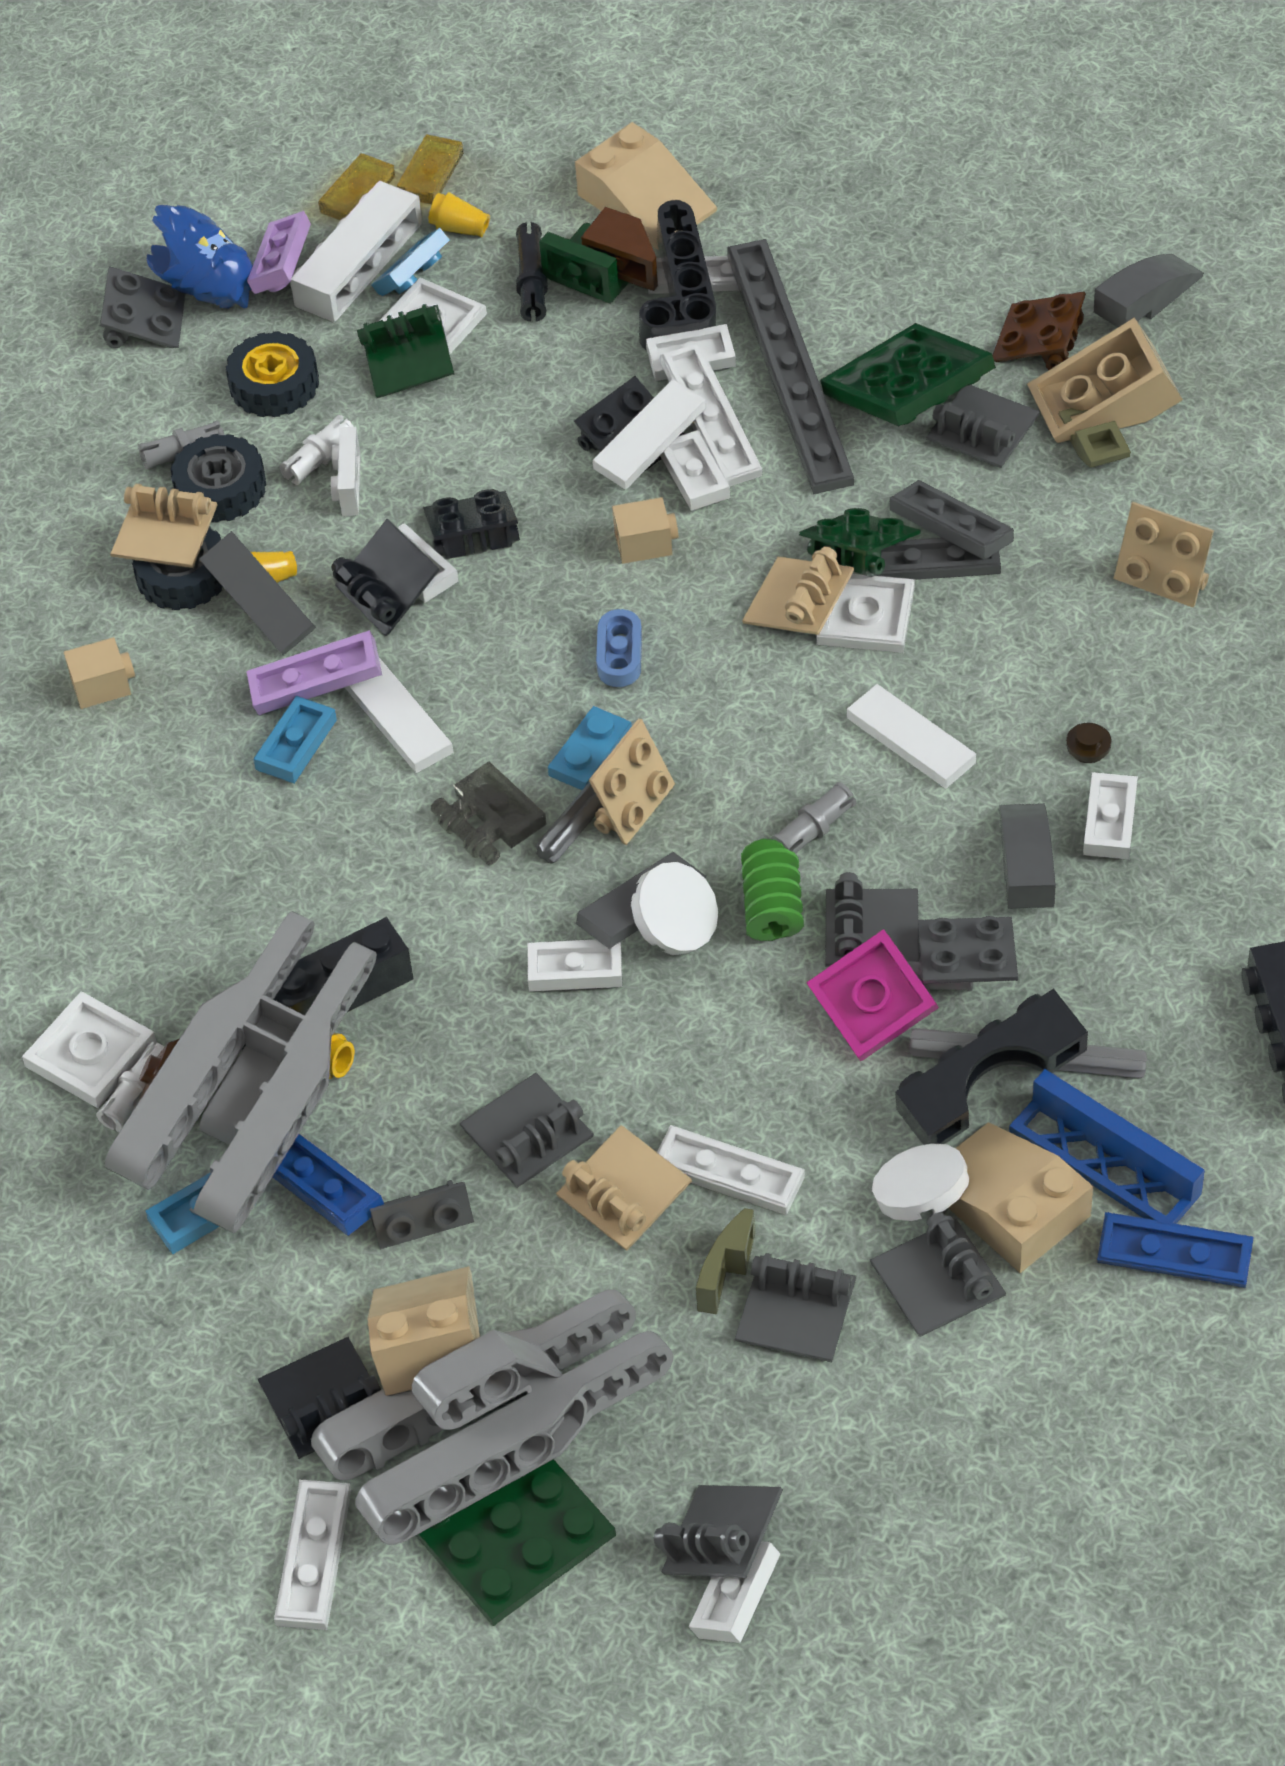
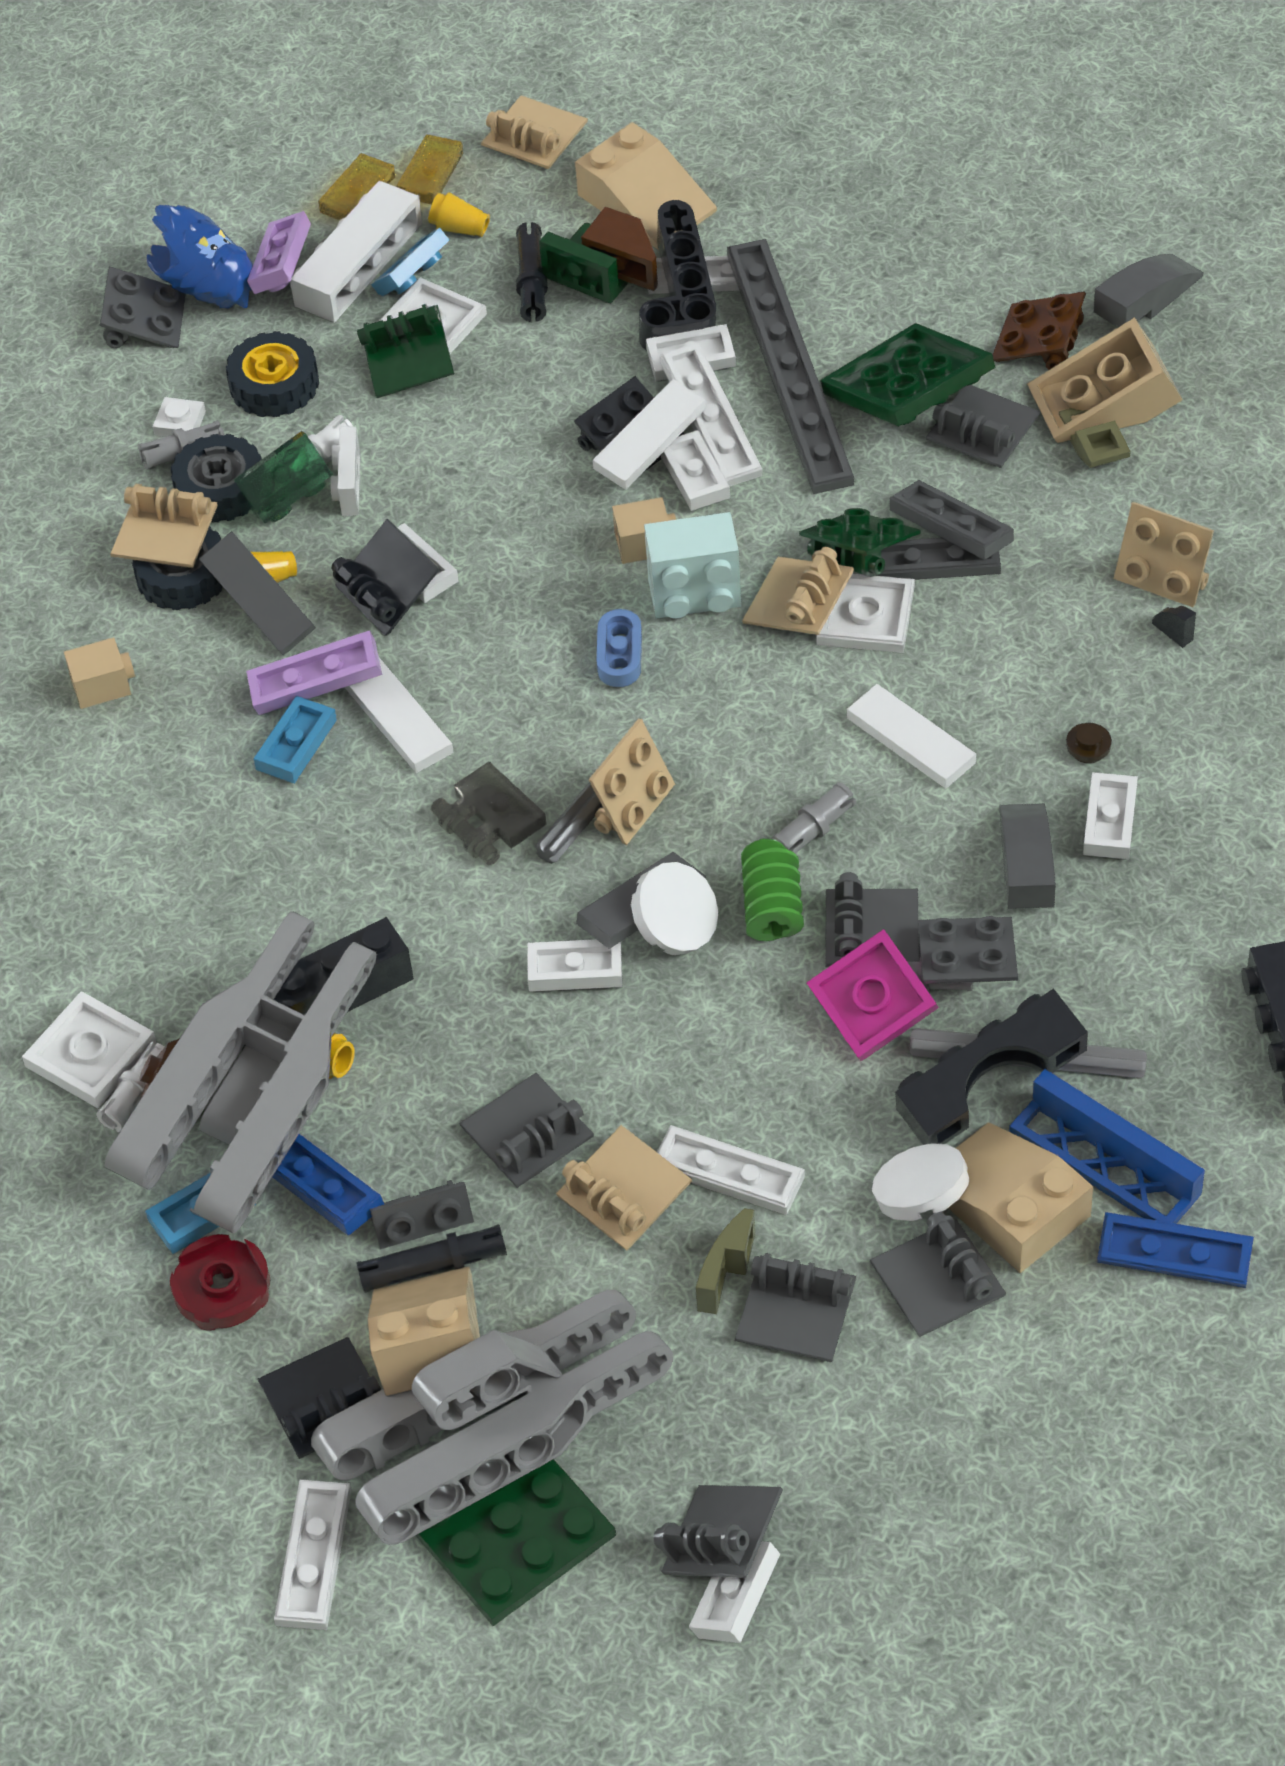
black hinge [423,489,520,560] -> none
dark azure plate [548,706,632,790] -> none
none -> white plate [152,397,206,437]
none -> dark red plate [170,1234,271,1331]
none -> clear green bracket [233,431,333,524]
none -> black pin [356,1224,507,1293]
none -> tan hinge [481,95,588,169]
none -> light aqua brick [644,512,741,619]
none -> black tile [1152,605,1196,648]

